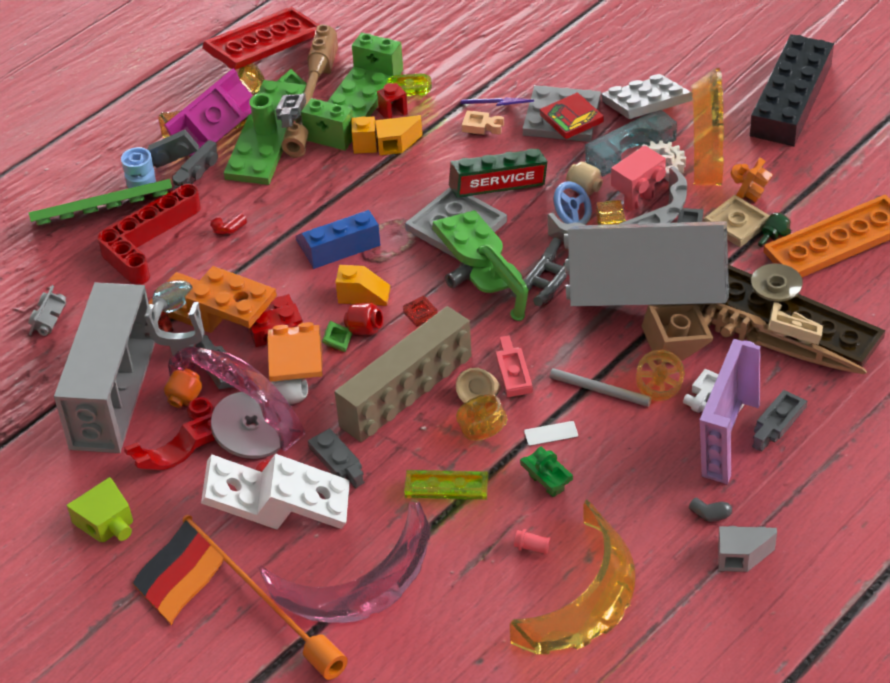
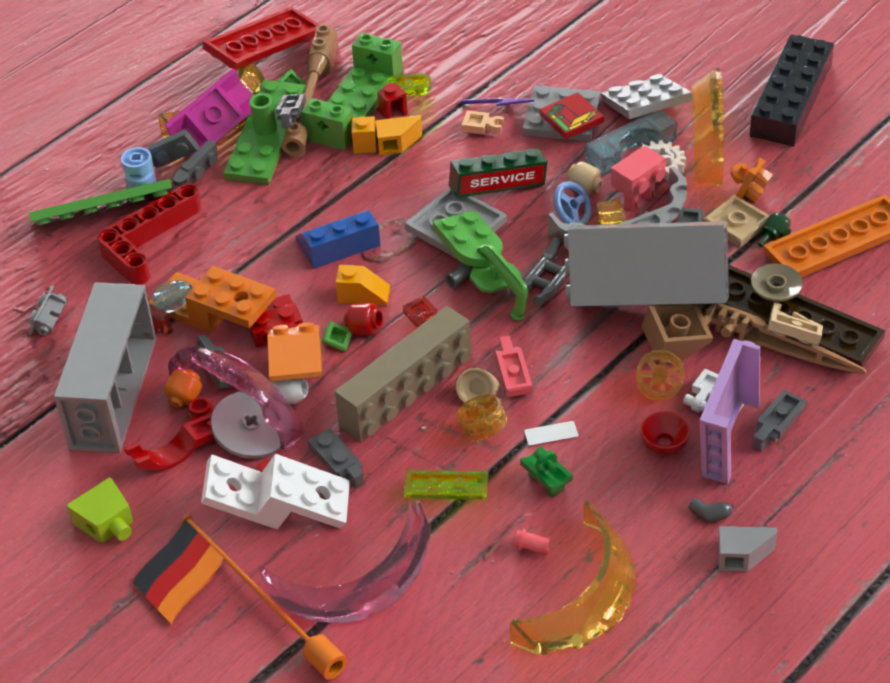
light grey piece [144,298,204,361] -> none
red arm [210,214,247,235] -> none
light grey bar [550,368,652,407] -> none
none -> red piece [640,411,690,454]

